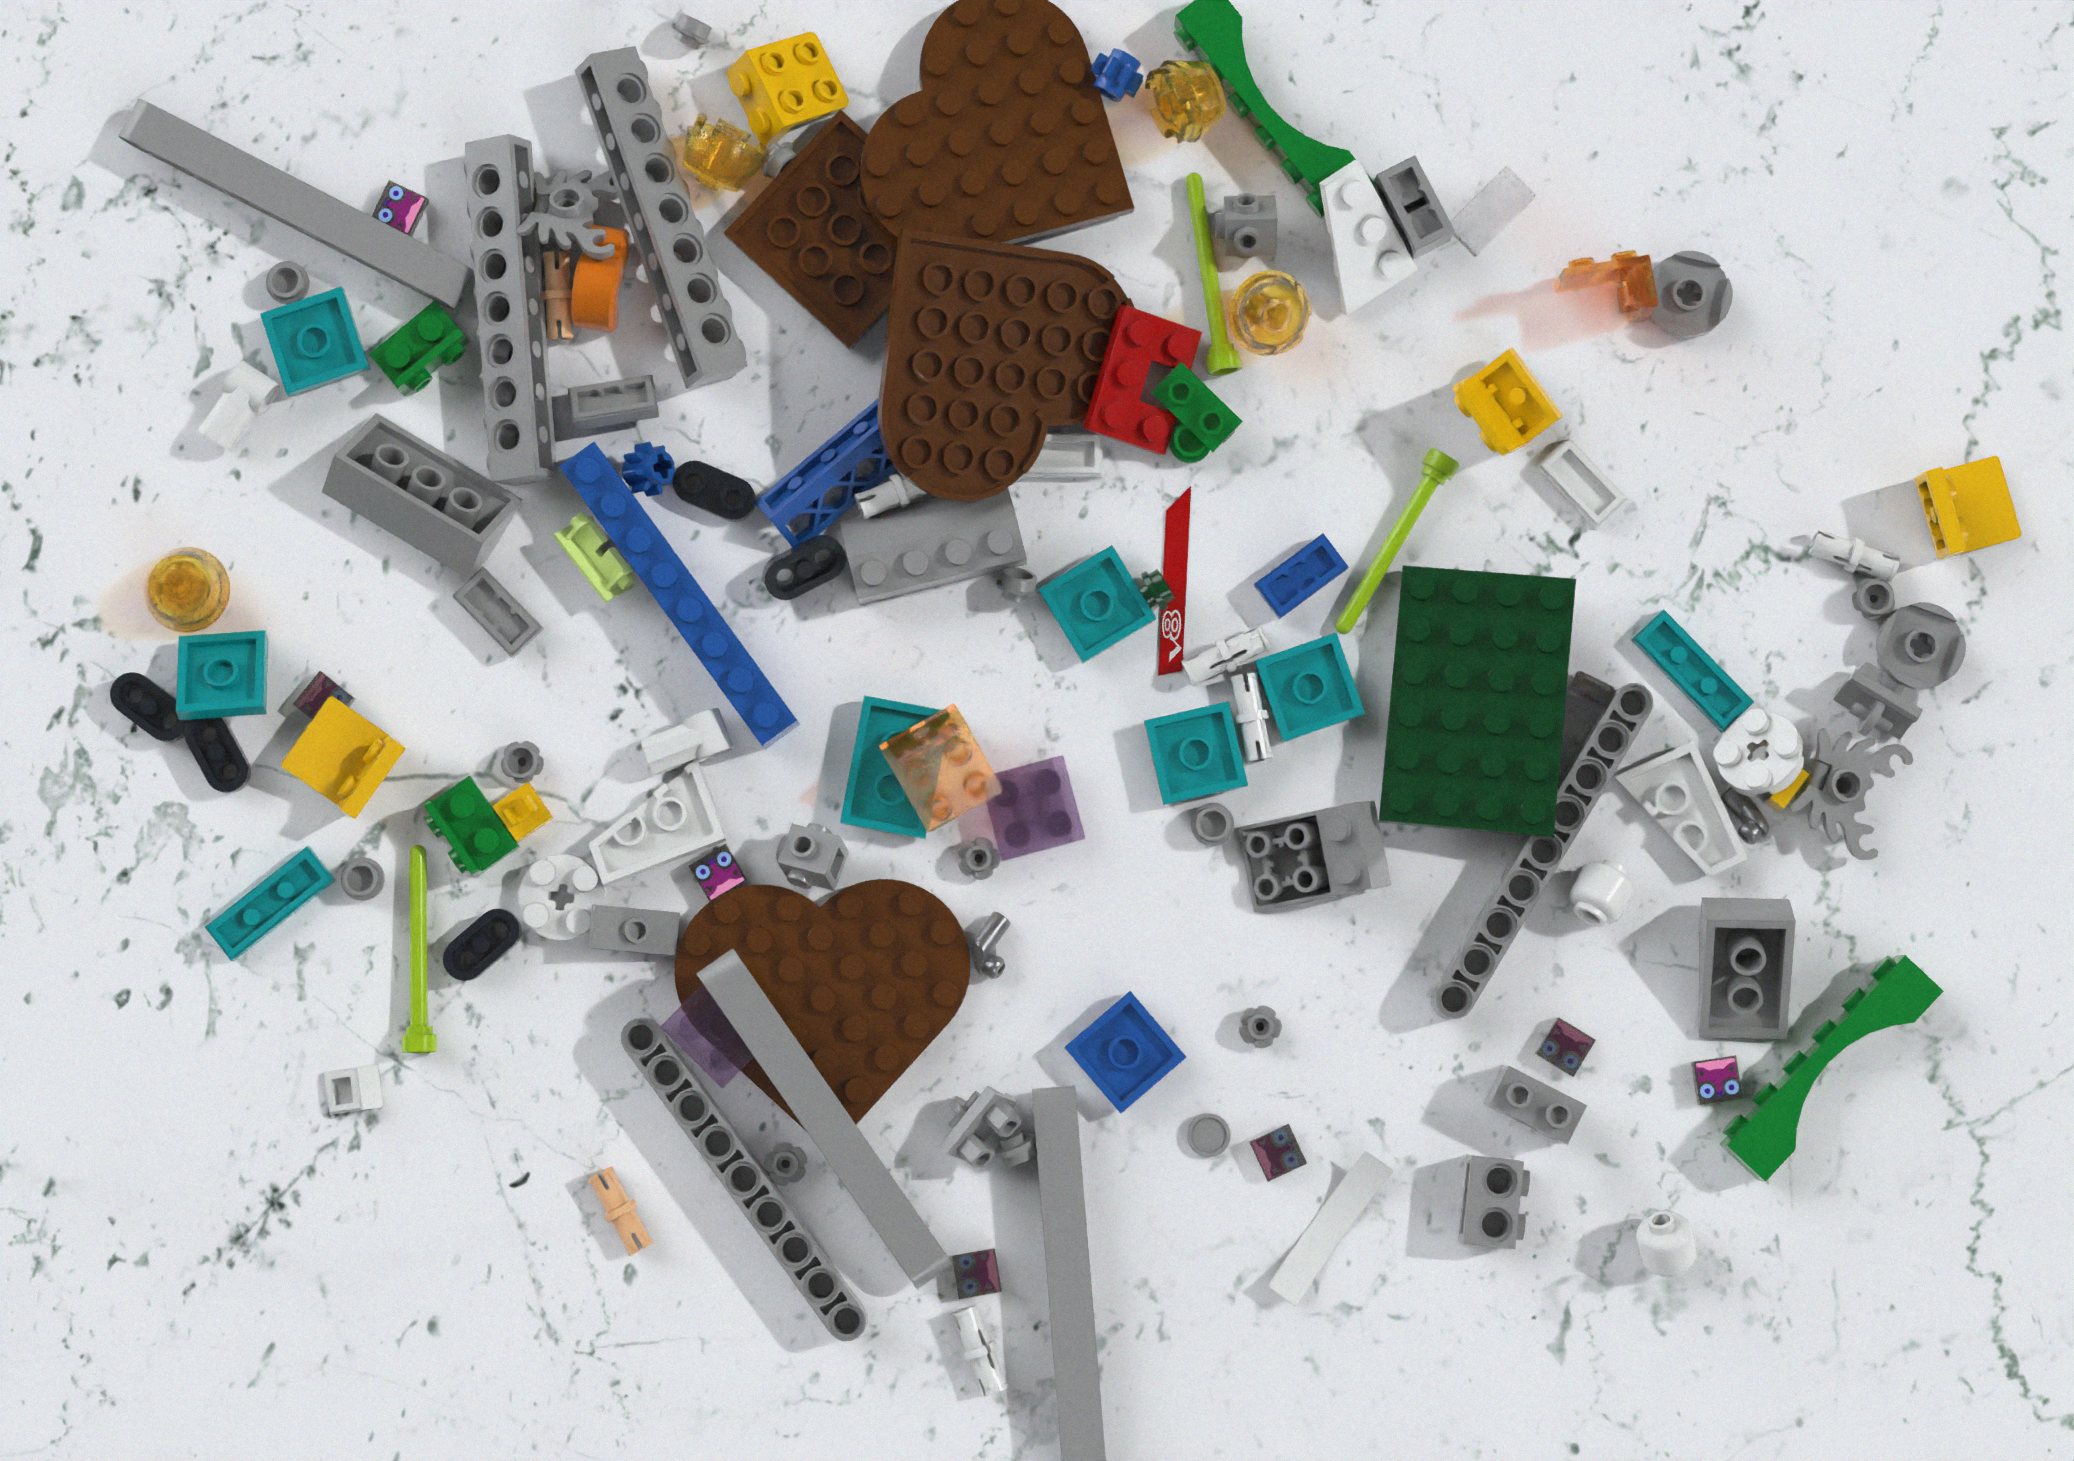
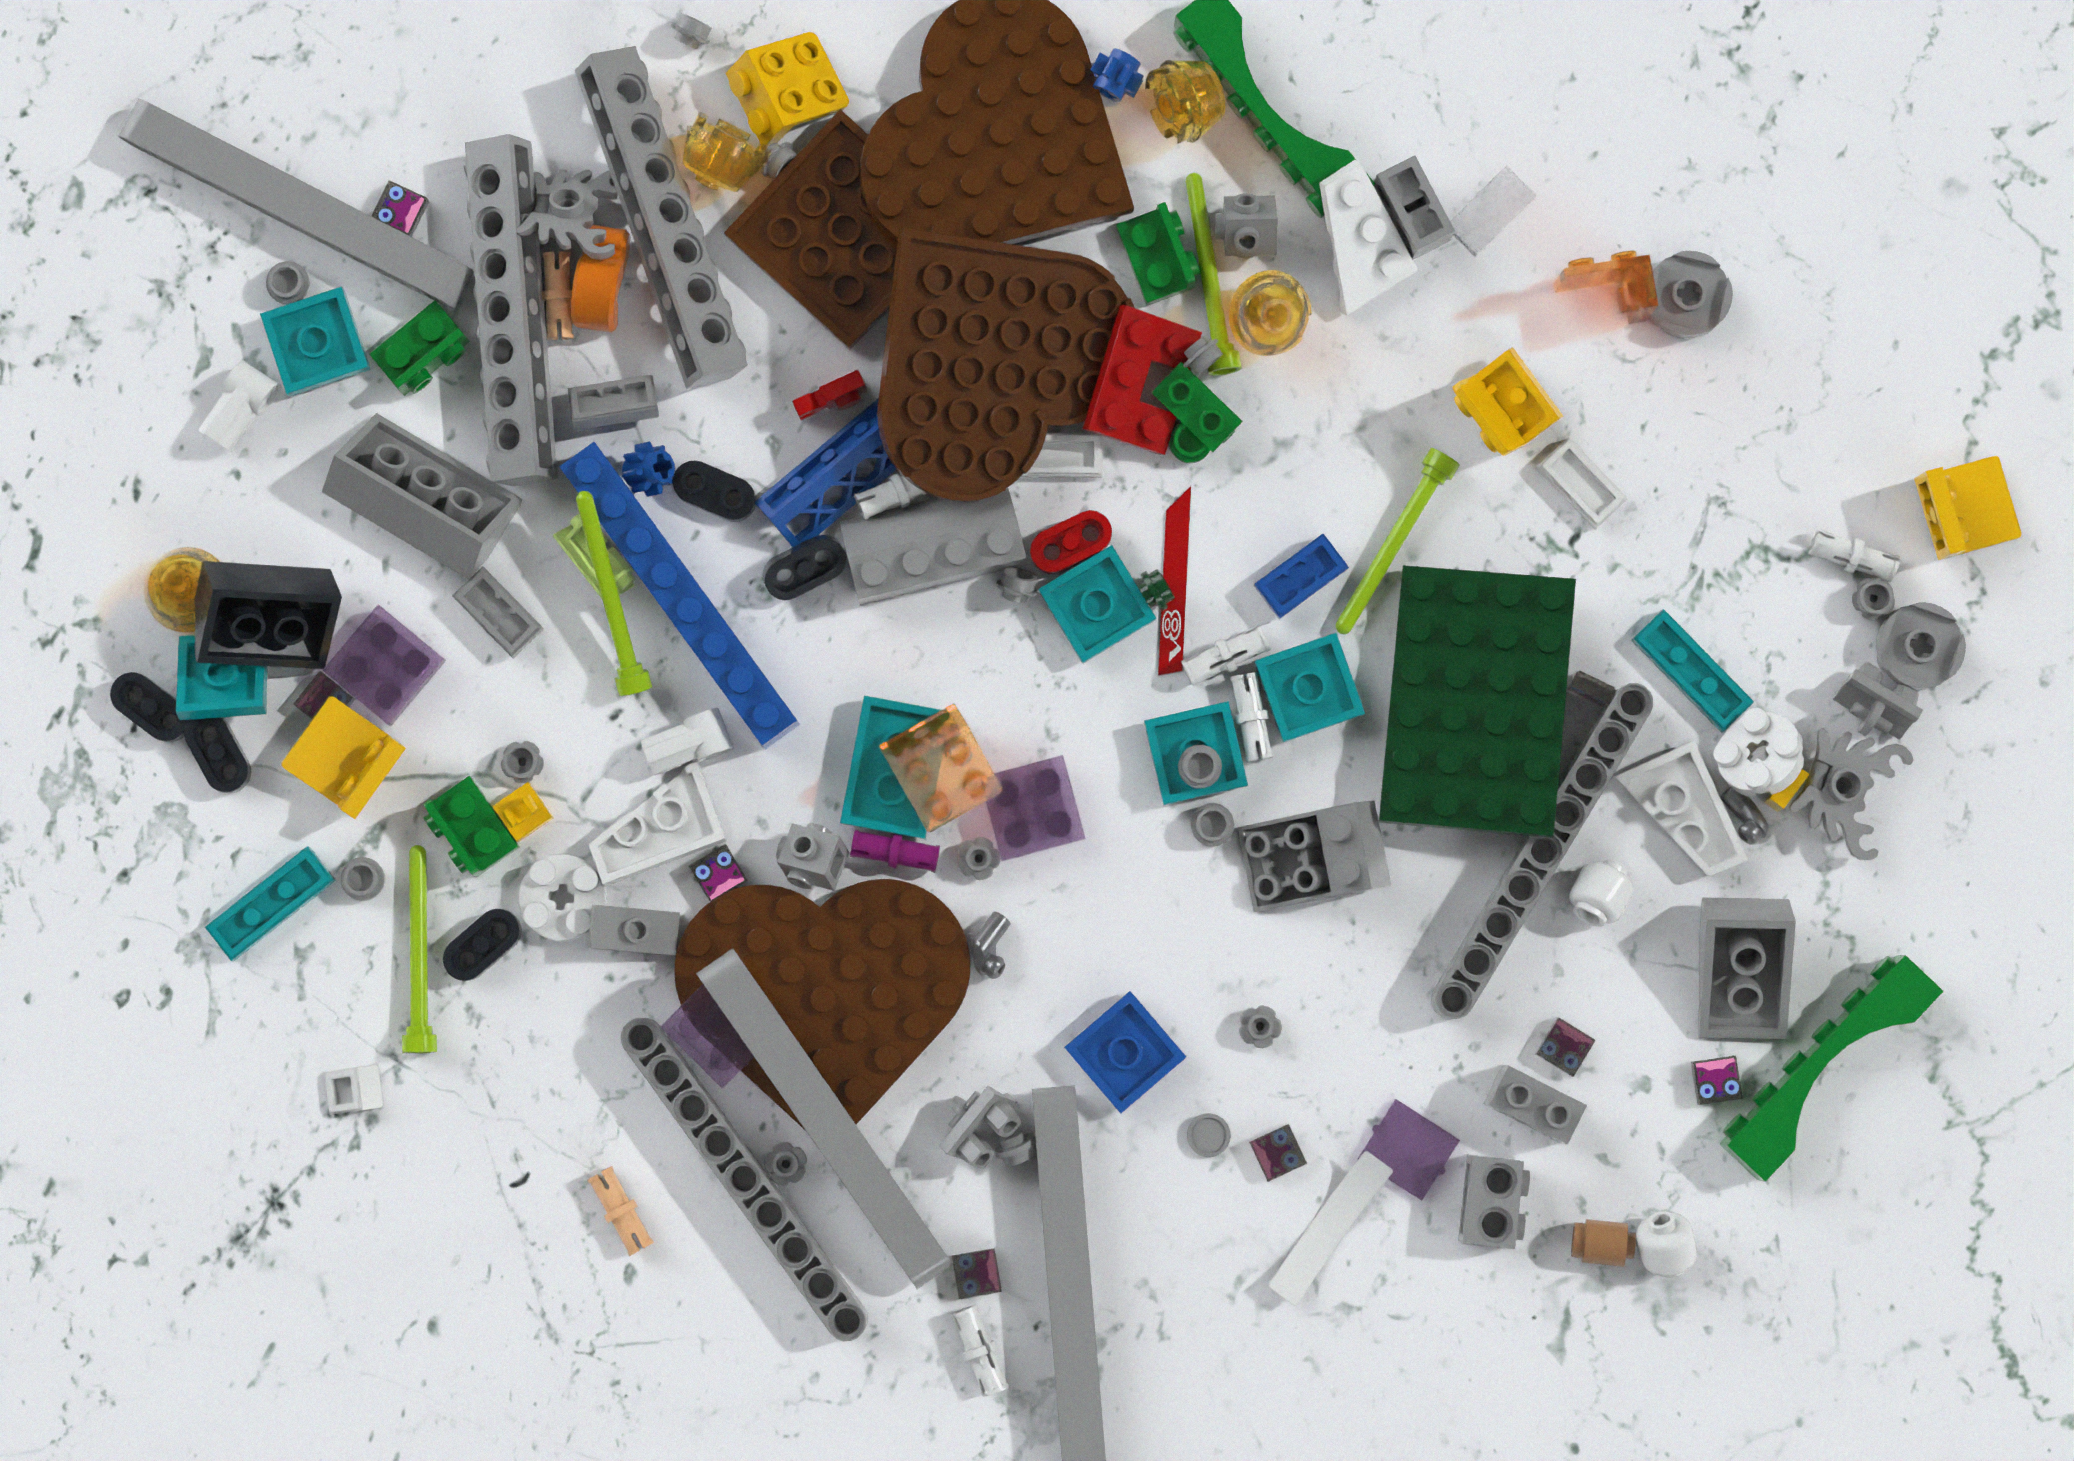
none -> black slope [195,561,342,669]
none -> clear purple plate [322,604,446,726]
none -> lime piece [576,491,652,696]
none -> red plate [792,369,867,421]
none -> magenta pin [850,830,940,873]
none -> red plate [1030,510,1112,574]
none -> green bracket [1116,202,1200,306]
none -> light grey plate [1178,745,1222,789]
none -> light grey plate [1183,337,1223,376]
none -> clear purple piece [1357,1099,1460,1201]
none -> medium nougat brick [1571,1219,1636,1267]

